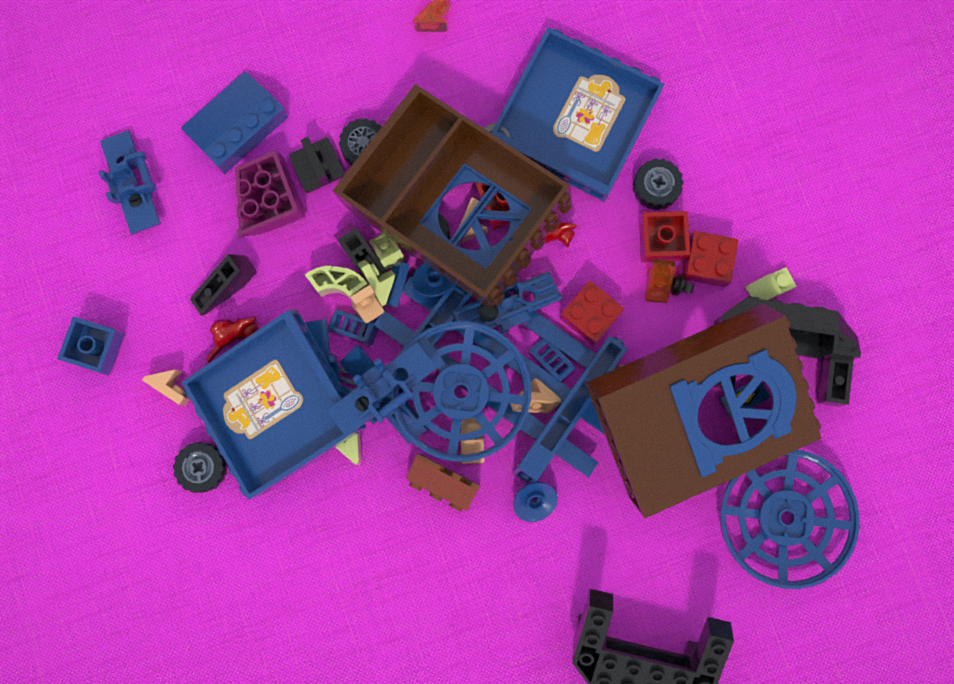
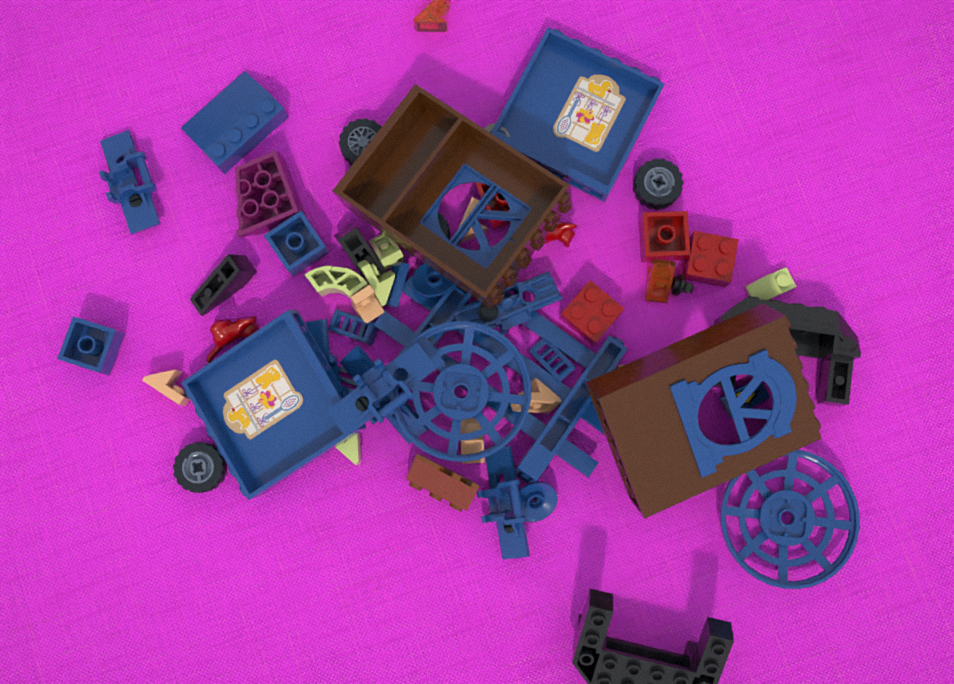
black bracket [289,137,345,193] -> none
none -> blue brick [264,211,330,277]
none -> blue piece [477,446,530,560]

